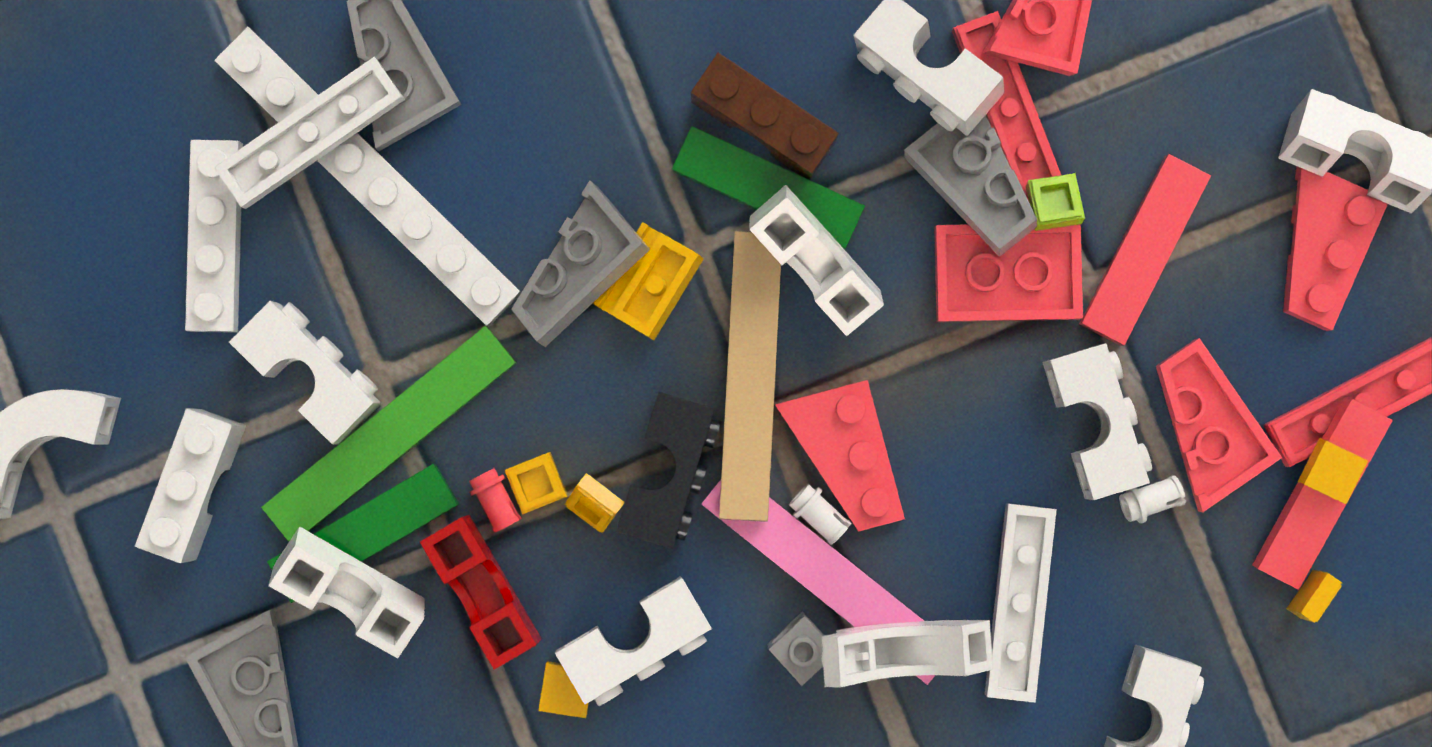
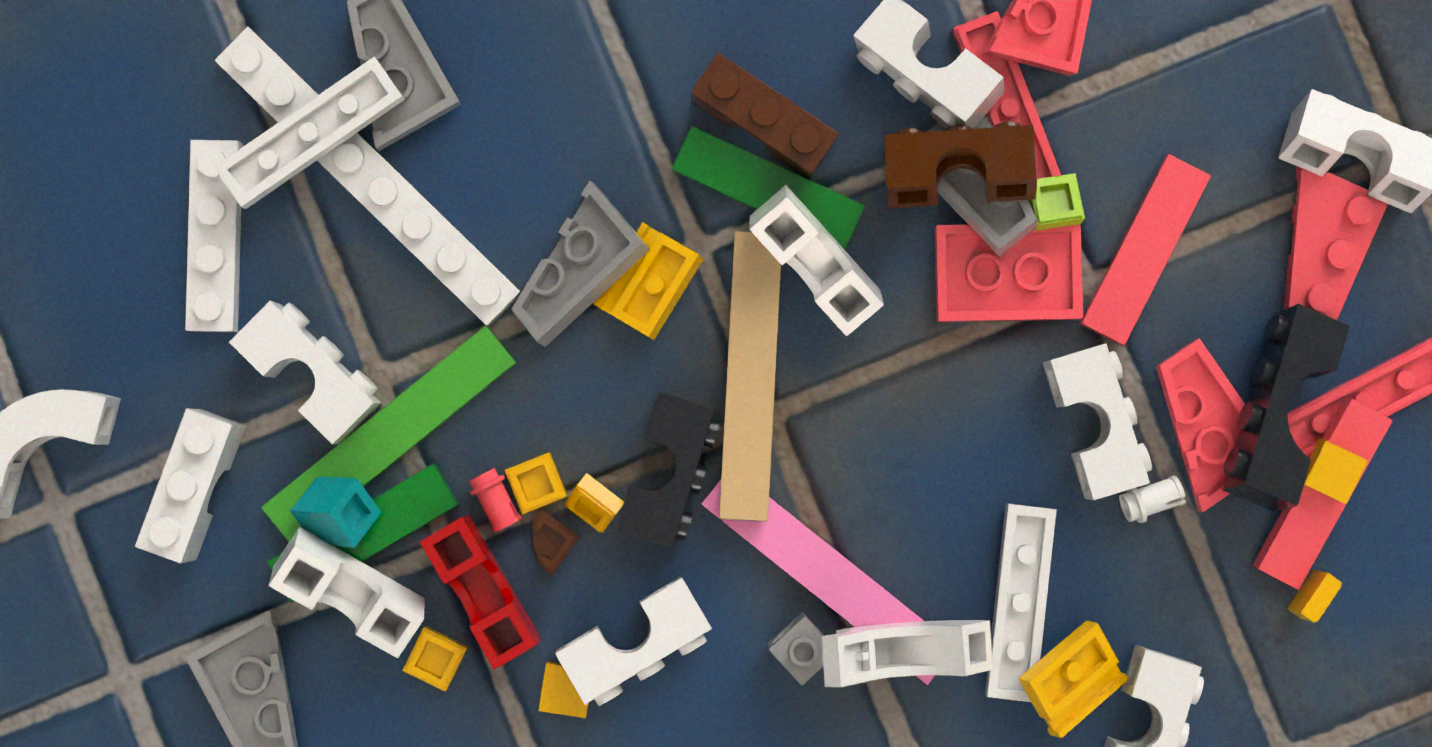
coral wing [775,380,905,532] -> none
white pin [789,484,851,545] -> none
none -> teal panel [290,476,382,548]
none -> yellow tile [402,626,469,692]
none -> reddish brown tile [532,508,580,576]
none -> reddish brown arch [884,122,1037,209]
none -> yellow plate [1018,620,1129,738]
none -> black arch [1222,304,1350,511]

